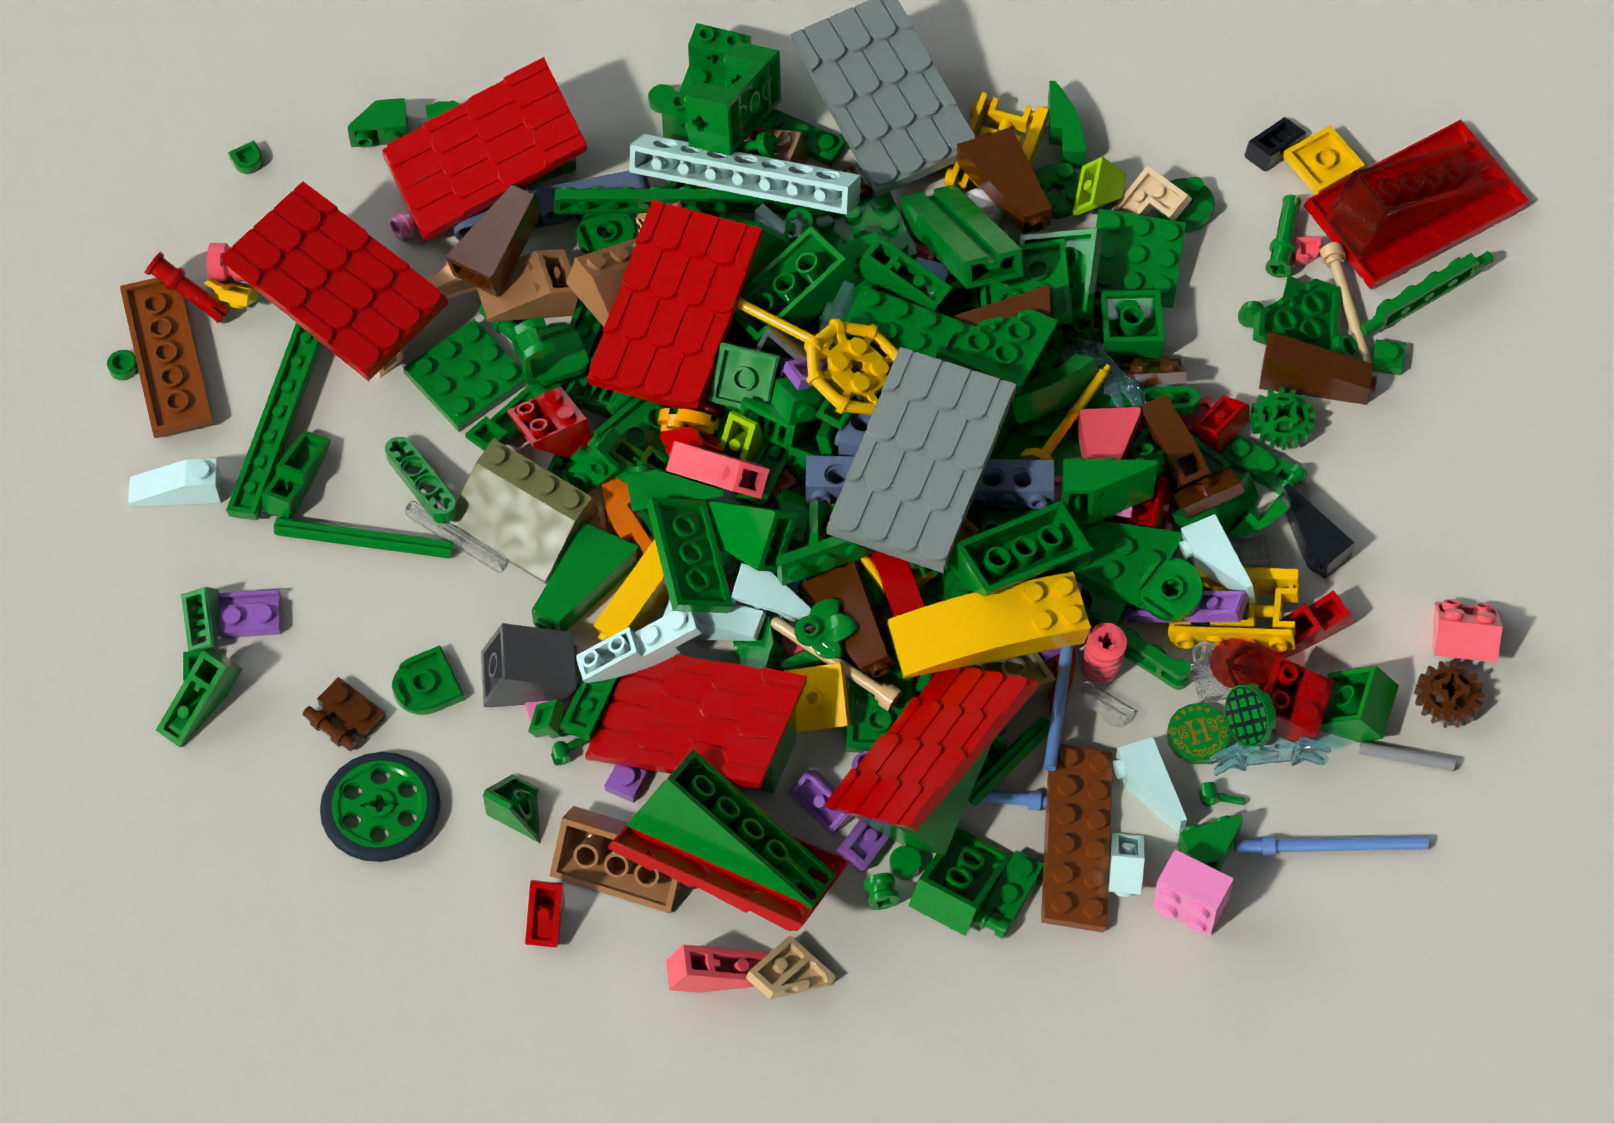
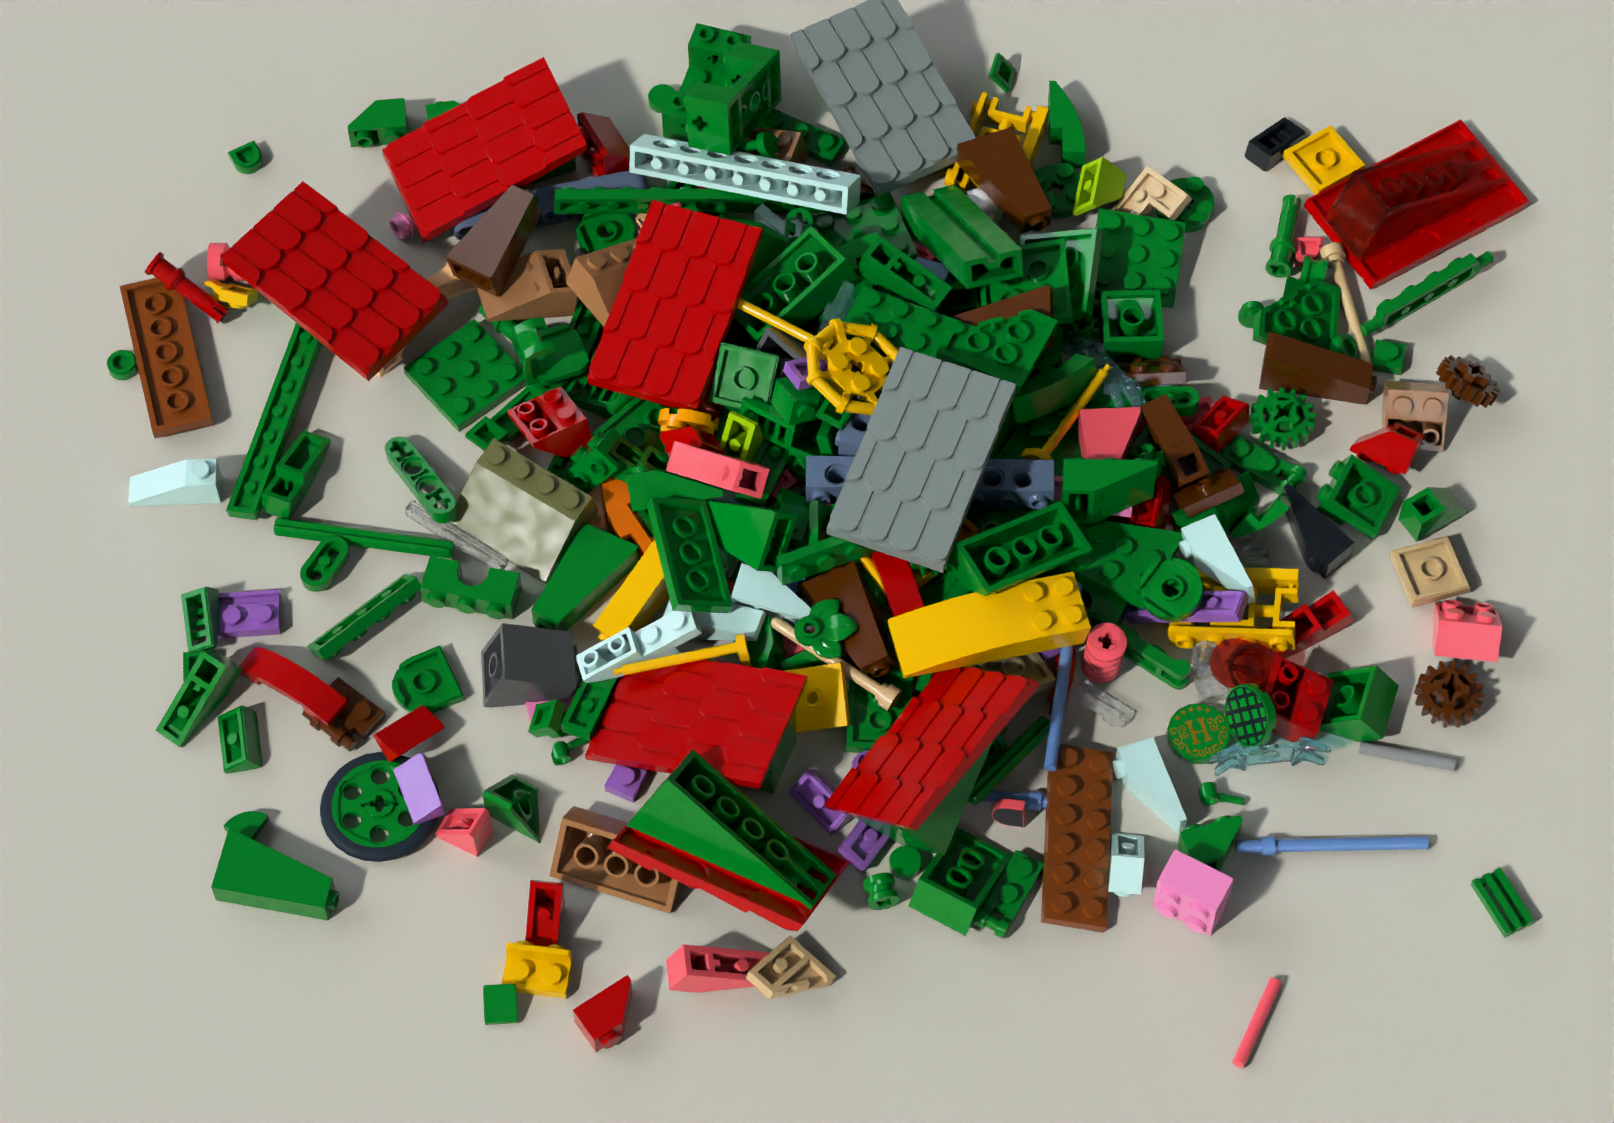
none -> green slope [211,829,339,921]
none -> green slope [218,705,263,774]
none -> green tile [223,811,269,840]
none -> red slope [239,647,348,726]
none -> green plate [300,536,350,592]
none -> green plate [308,574,421,660]
none -> red slope [373,705,445,762]
none -> slope [393,752,444,826]
none -> green arch [420,556,522,619]
none -> coral slope [434,808,493,857]
none -> green slope [483,984,518,1025]
none -> yellow bracket [502,940,573,999]
none -> red slope [573,975,633,1052]
none -> red slope [577,112,630,177]
none -> yellow piece [613,633,751,675]
none -> green slope [988,53,1016,93]
none -> tile [992,798,1026,828]
none -> coral bar [1232,978,1282,1068]
none -> green wheel [1300,255,1328,284]
none -> green plate [1316,454,1401,539]
none -> red slope [1349,423,1425,475]
none -> medium nougat slope [1382,381,1449,451]
none -> tan plate [1389,536,1471,608]
none -> green slope [1398,487,1467,542]
none -> reddish brown gear [1436,355,1500,408]
none -> green tile [1471,867,1534,938]

